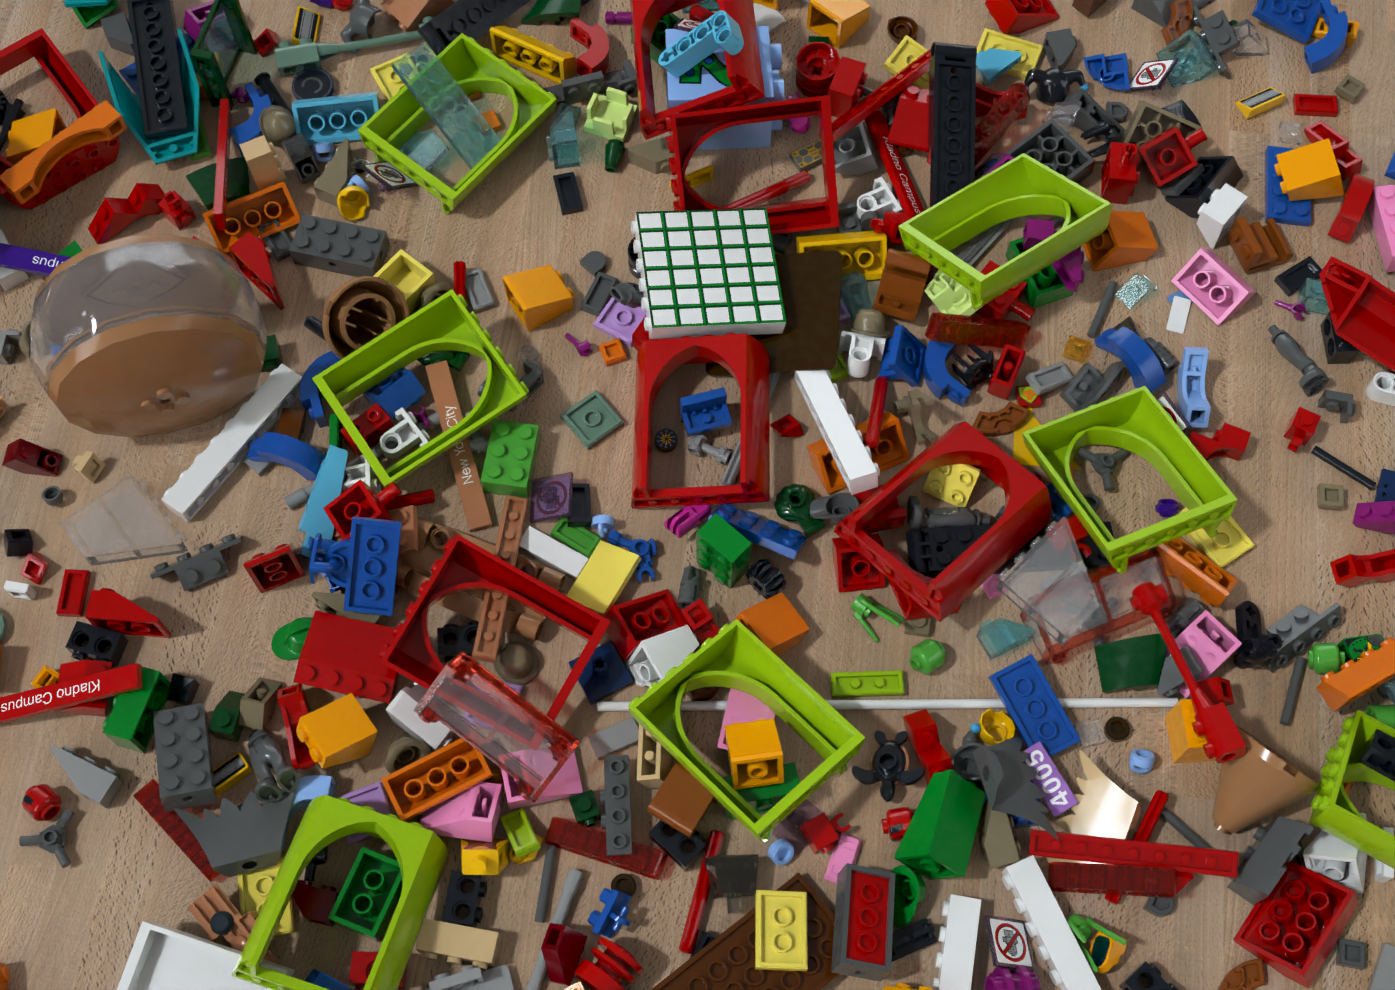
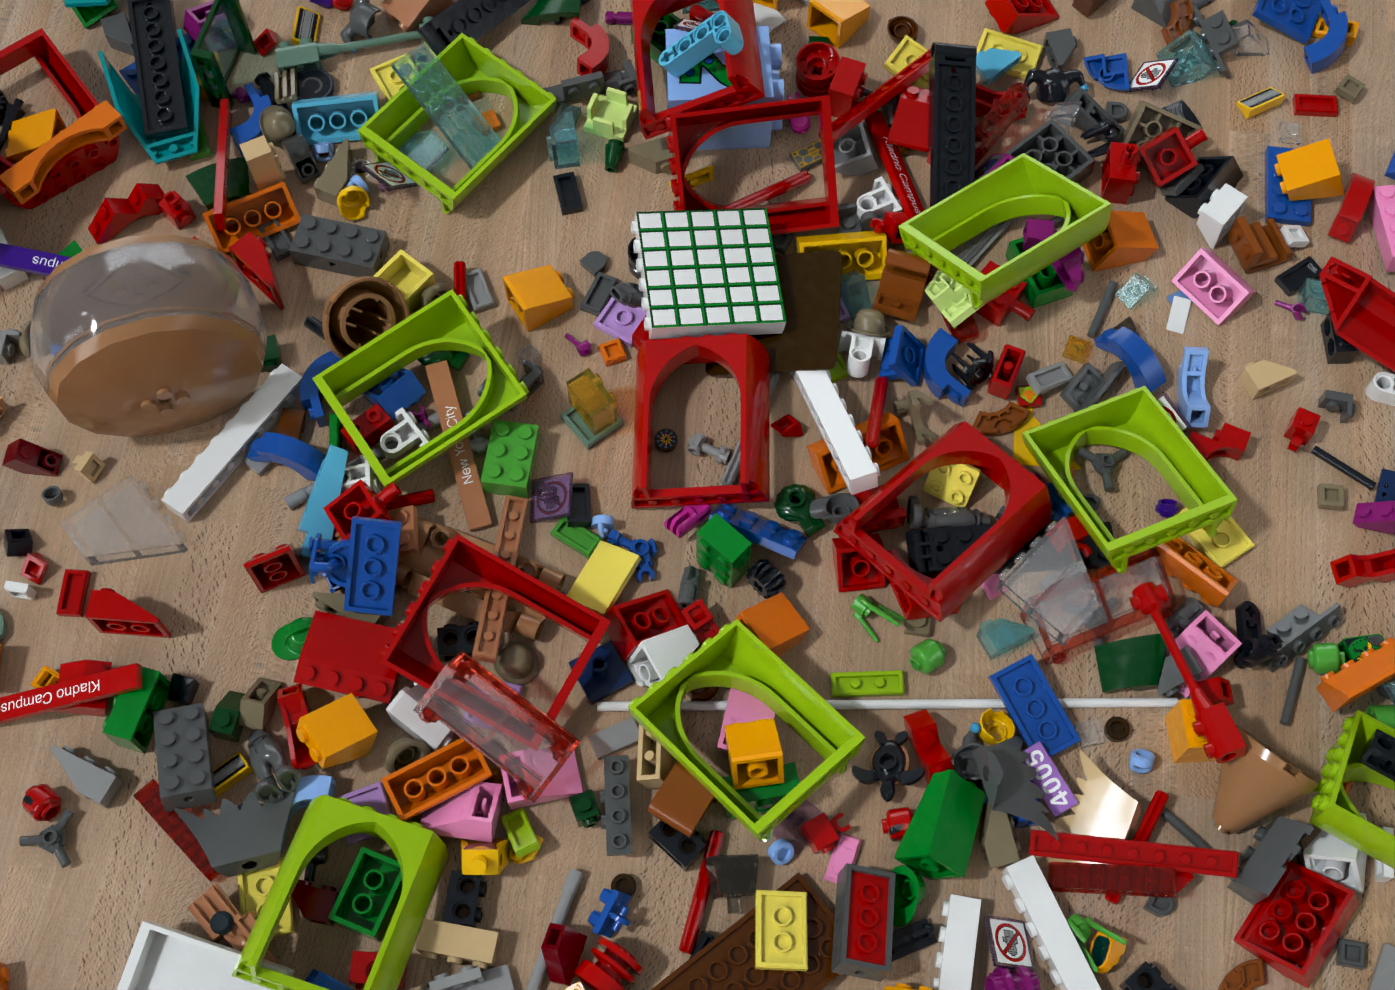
black brick [65,621,128,667] -> none
dark grey bracket [150,533,242,591] -> none
yellow slope [490,25,577,85] -> none
white tile [519,526,589,579] -> none
dark grey bar [534,845,557,923] -> none
clear red beam [544,817,668,880] -> none
blue bracket [679,387,732,437] -> none
clear red beam [925,313,1031,349] -> none
dark grey hinge [1144,337,1179,375] -> none
dark grey piece [1268,325,1329,397] -> none
red slope [1304,120,1363,181] -> none
none -> dark tan tile [274,68,298,105]
none -> clear yellow brick [566,368,618,436]
none -> tan slope [1238,360,1297,400]
none -> white plate [1280,225,1310,247]

